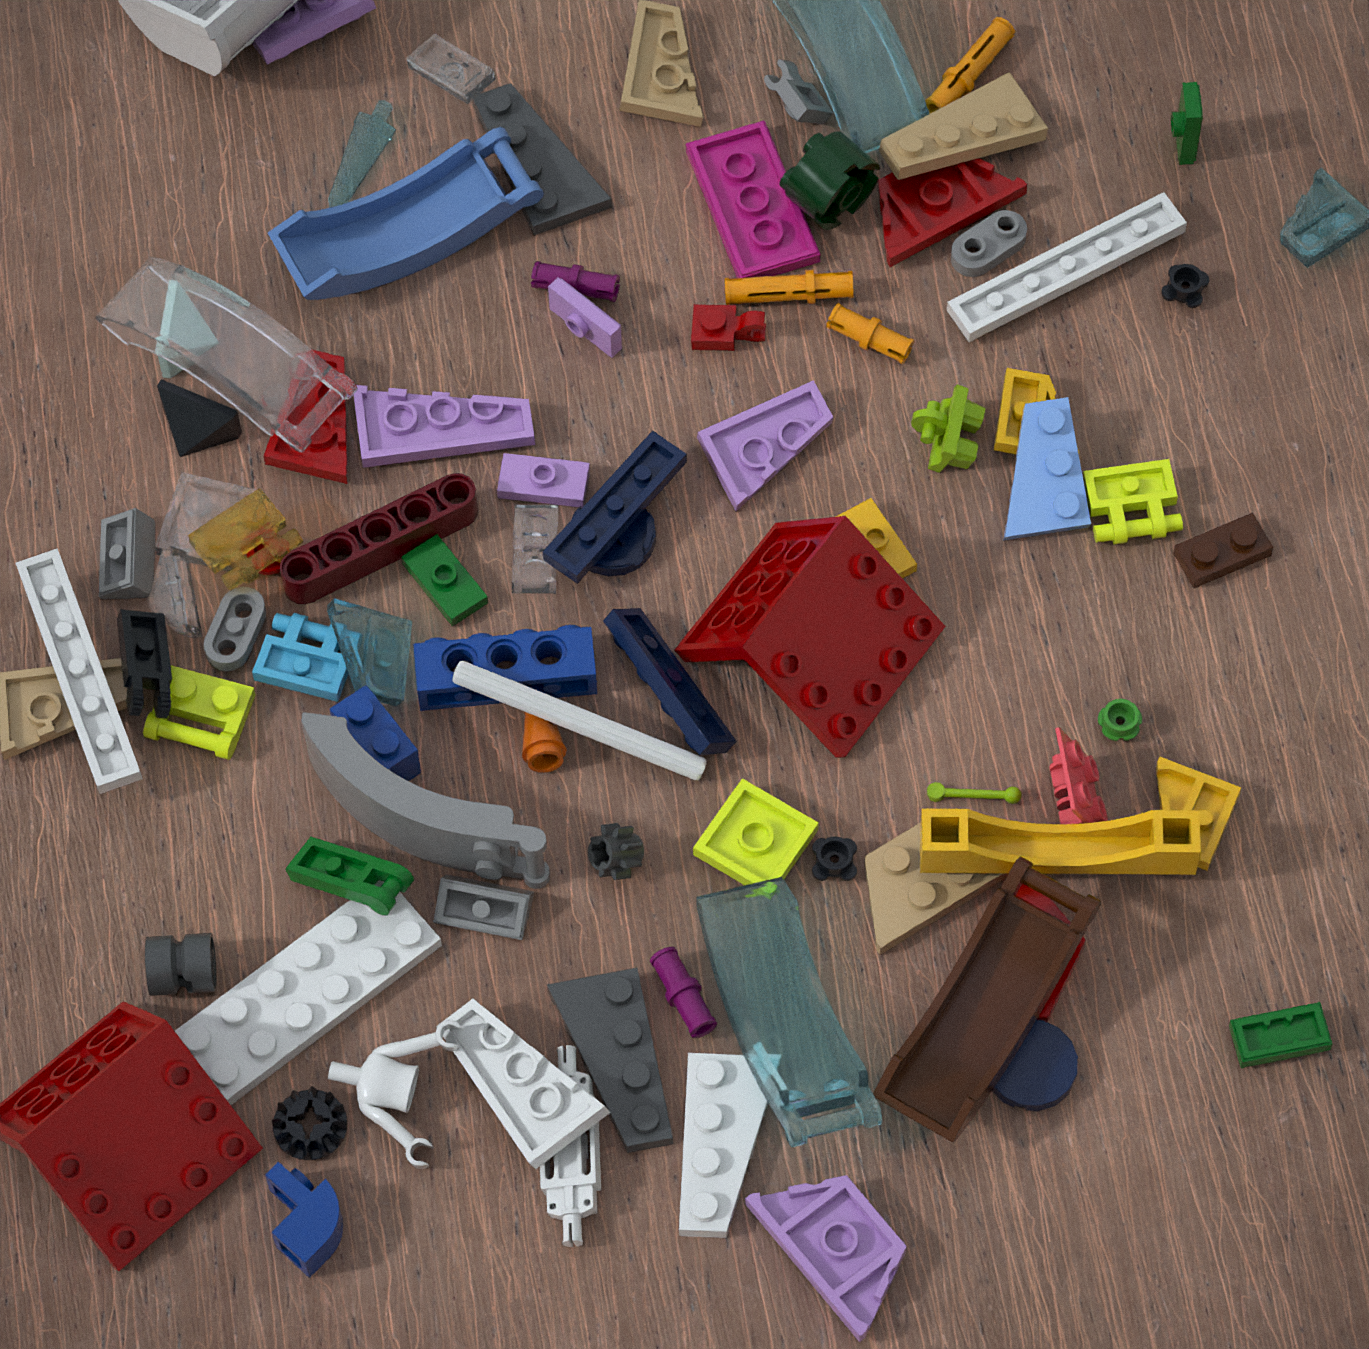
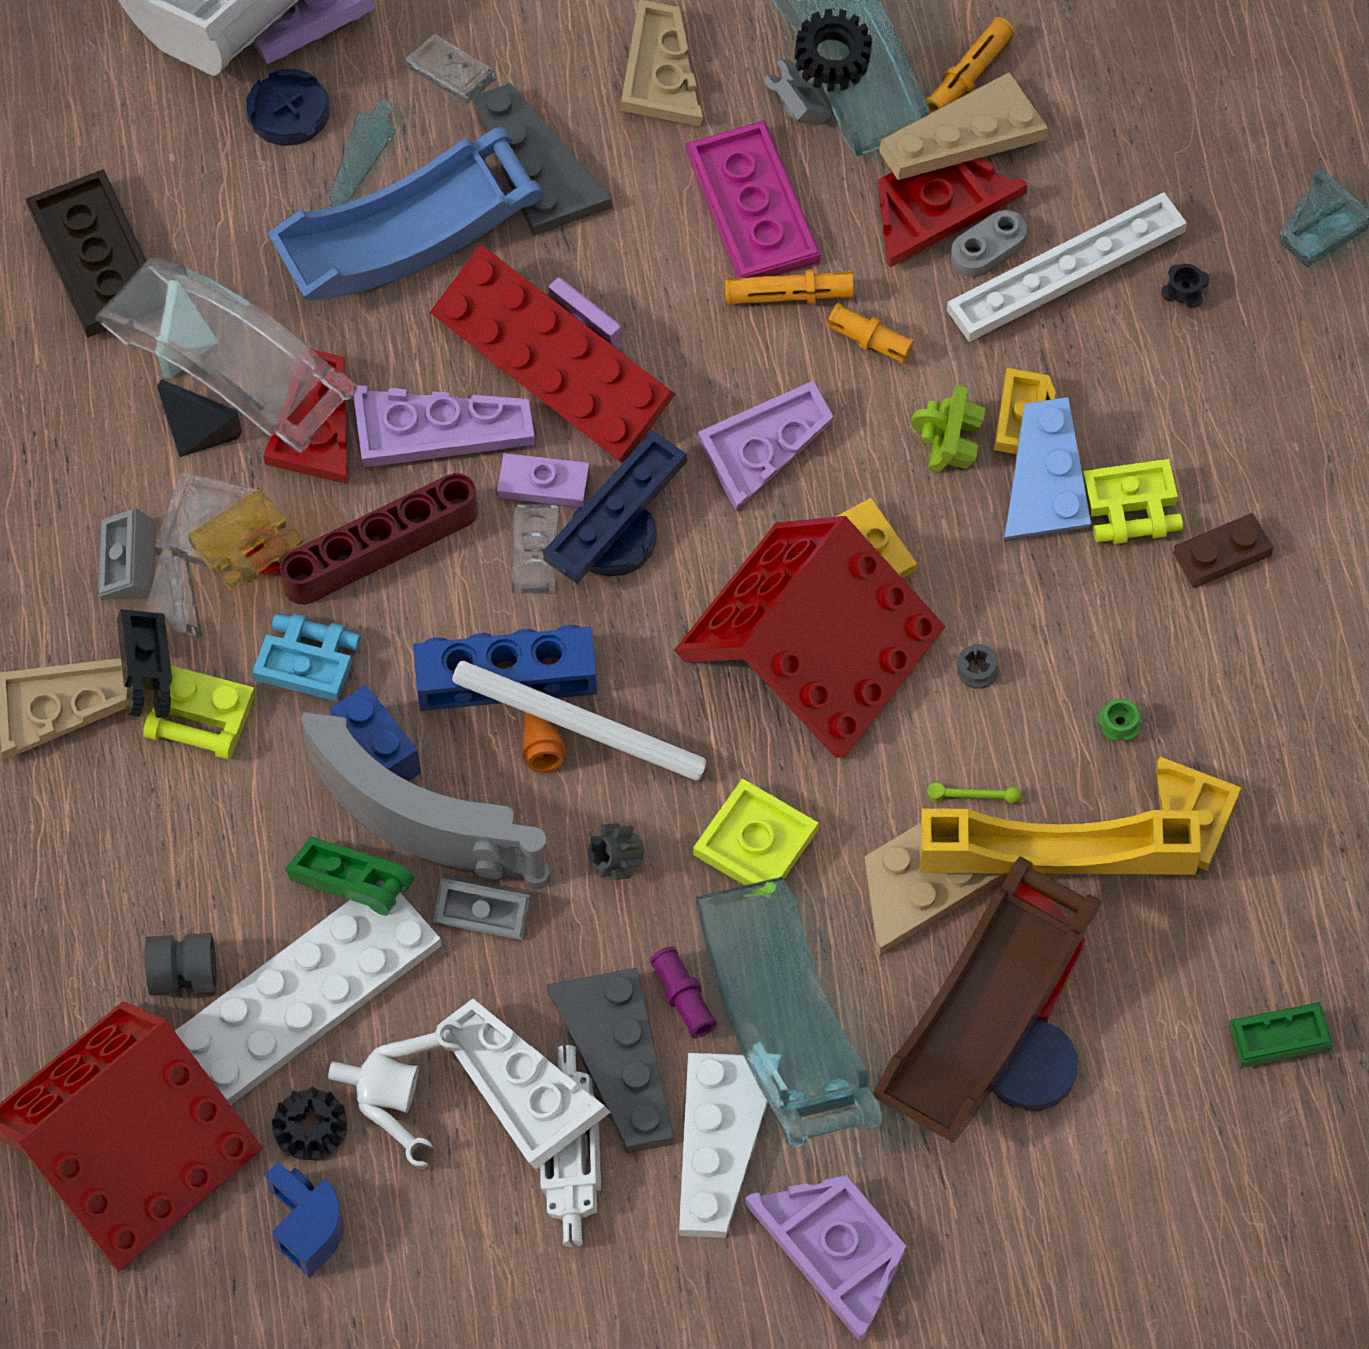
white plate [16,548,142,794] -> none
light grey plate [204,586,266,671] -> none
clear light blue wing [327,598,412,707] -> none
green plate [401,534,488,627] -> none
magenta pin [531,261,620,302] -> none
dark blue plate [603,608,737,755] -> none
red plate [691,304,766,351] -> none
dark green brick [779,131,880,230] -> none
black plate [812,836,857,881] -> none
coral hinge [1049,727,1108,824] -> none
green plate [1171,82,1203,165] -> none
none -> dark brown plate [25,169,166,338]
none -> dark blue tile [247,69,330,146]
none -> red plate [430,244,676,463]
none -> black tyre [794,9,872,92]
none -> dark grey bush [958,644,998,689]

